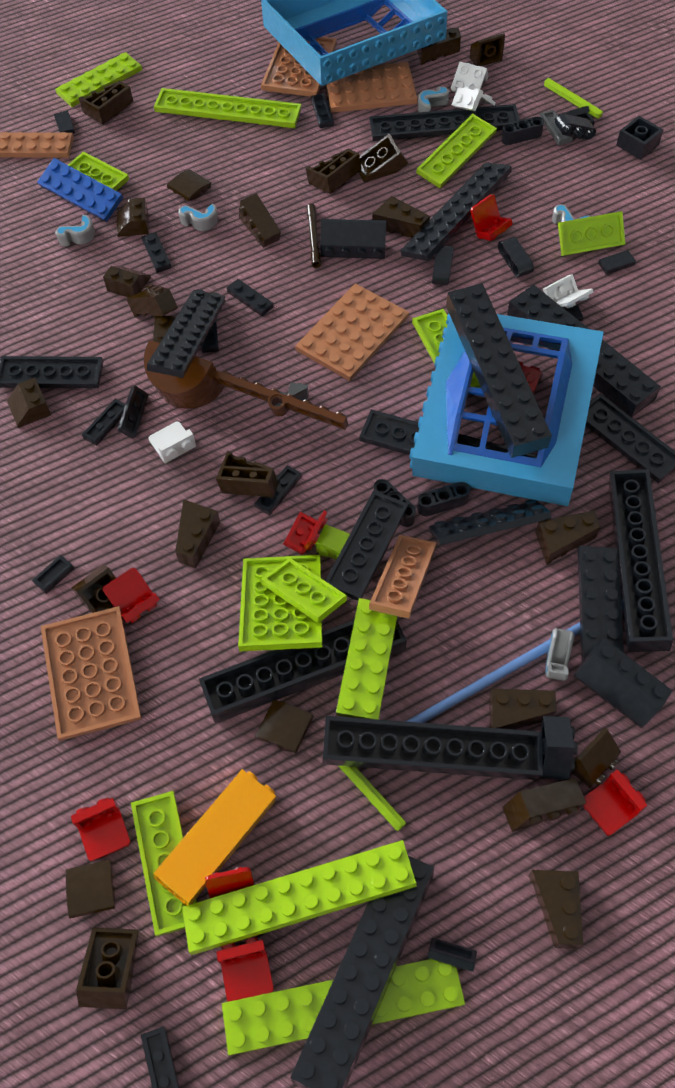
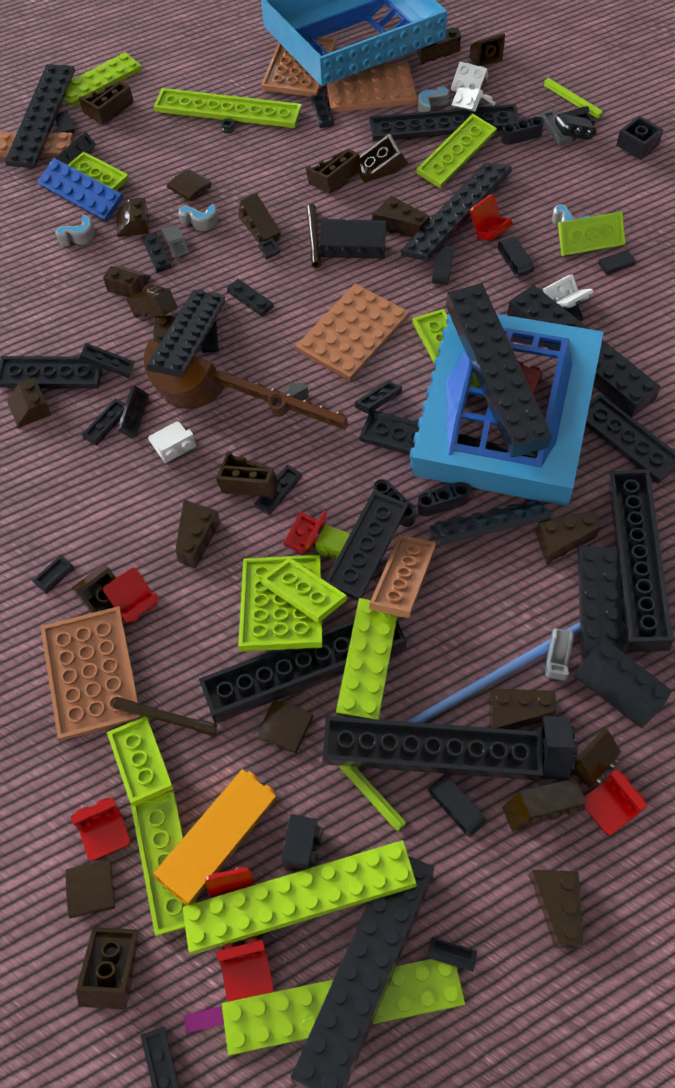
none -> black plate [5,64,75,168]
none -> black plate [55,132,96,165]
none -> black plate [79,343,135,378]
none -> lime plate [107,716,174,807]
none -> dark brown piece [113,697,218,737]
none -> dark grey slope [161,225,189,258]
none -> magenta window [184,1006,224,1034]
none -> black bush [221,118,235,133]
none -> black plate [258,237,280,260]
none -> black brick [281,814,322,872]
none -> black plate [355,380,402,414]
none -> black beam [428,774,487,837]

